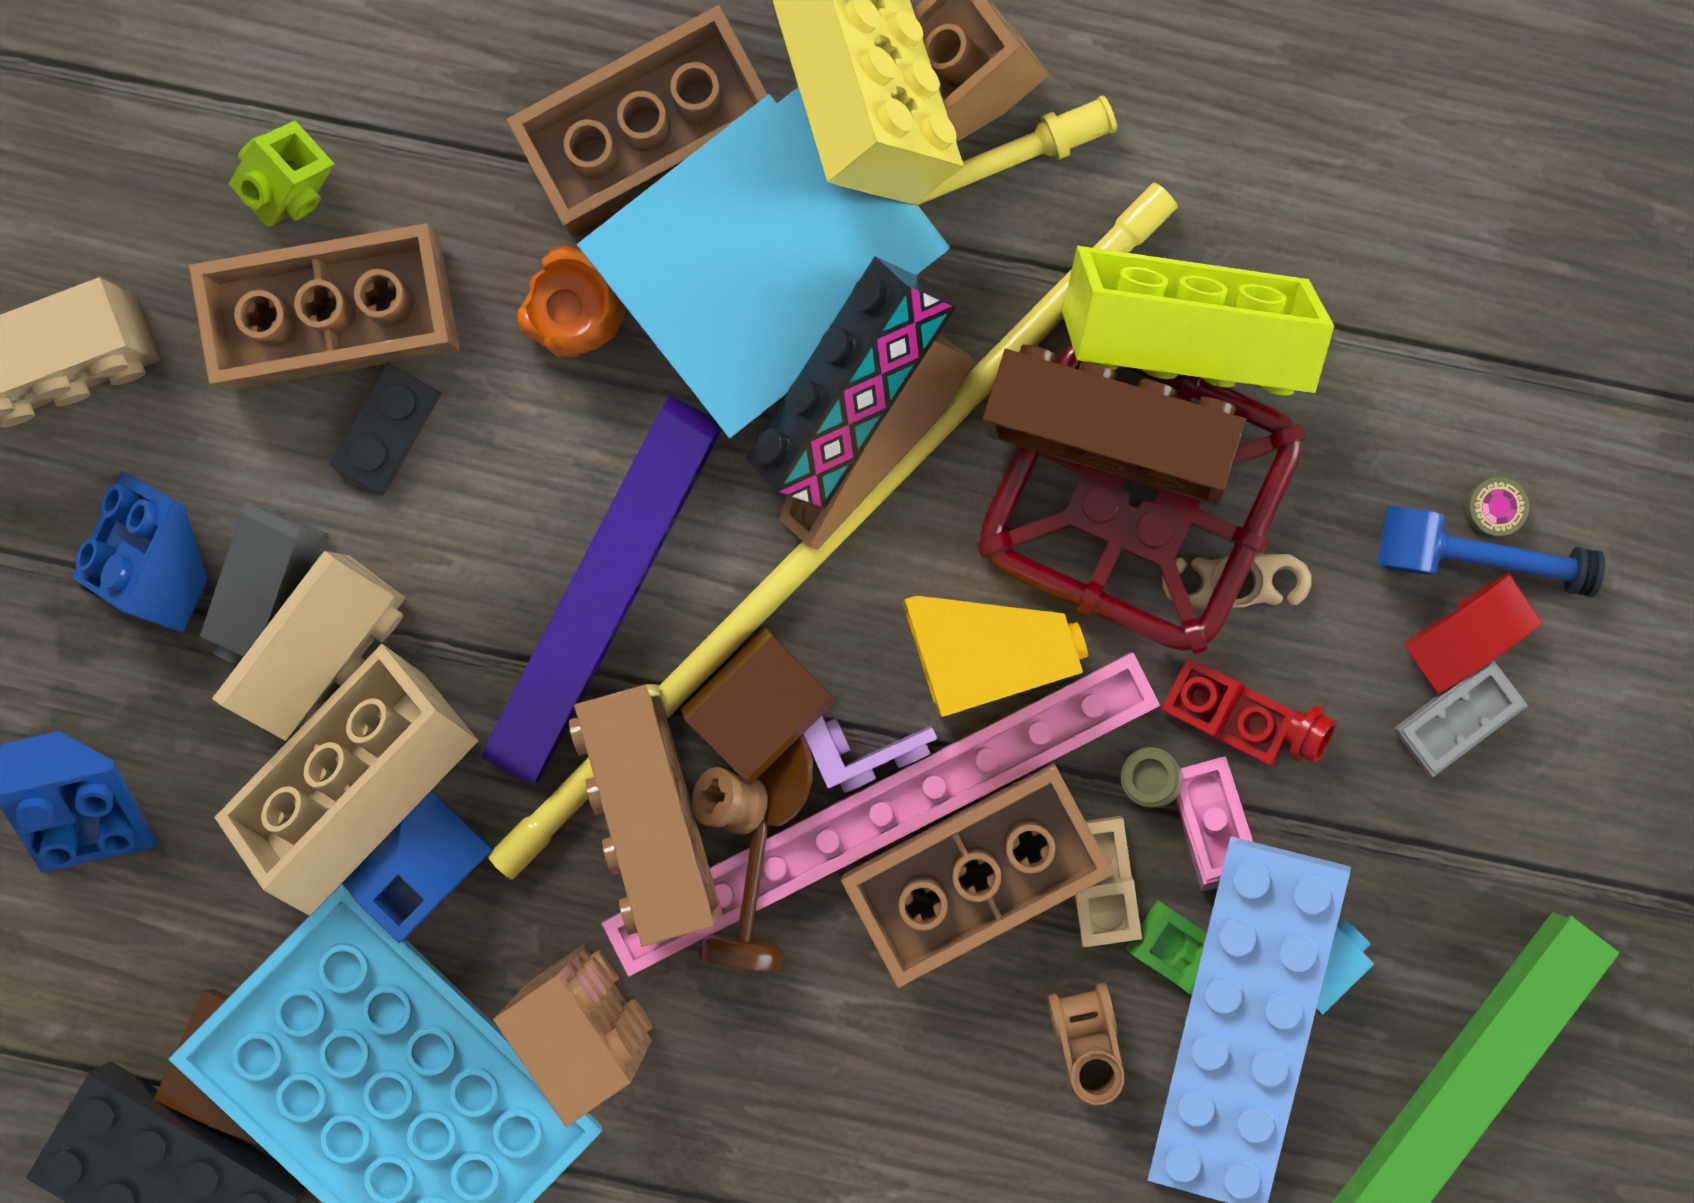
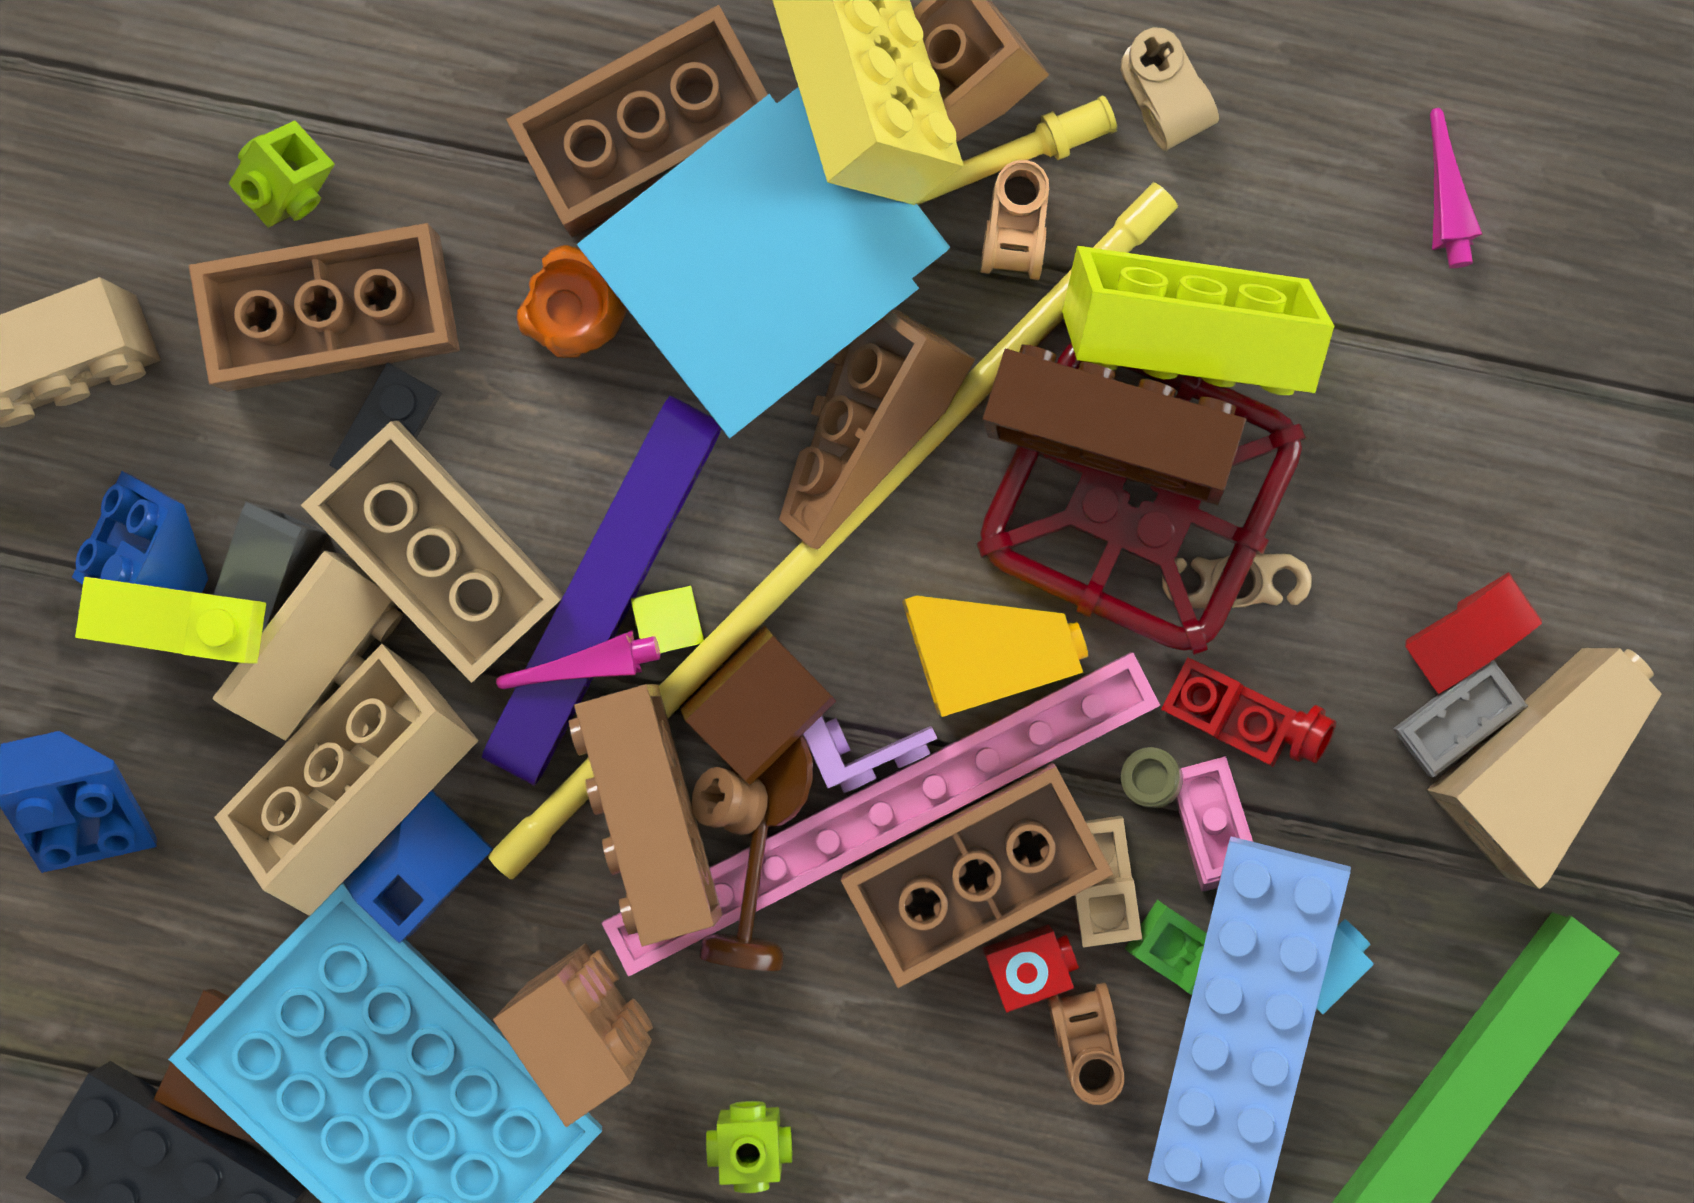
black brick [746,256,956,508] -> none
blue piece [1376,506,1605,597] -> none
tile [1465,477,1529,537] -> none
none -> neon yellow slope [75,577,266,664]
none -> tan brick [301,421,563,683]
none -> dark pink piece [496,631,660,689]
none -> neon yellow slope [631,586,704,654]
none -> lime brick [706,1101,792,1193]
none -> light nougat piece [980,160,1049,280]
none -> red brick [982,924,1079,1013]
none -> tan piece [1120,27,1219,151]
none -> tan slope [1426,648,1662,889]
none -> dark pink piece [1430,108,1483,268]

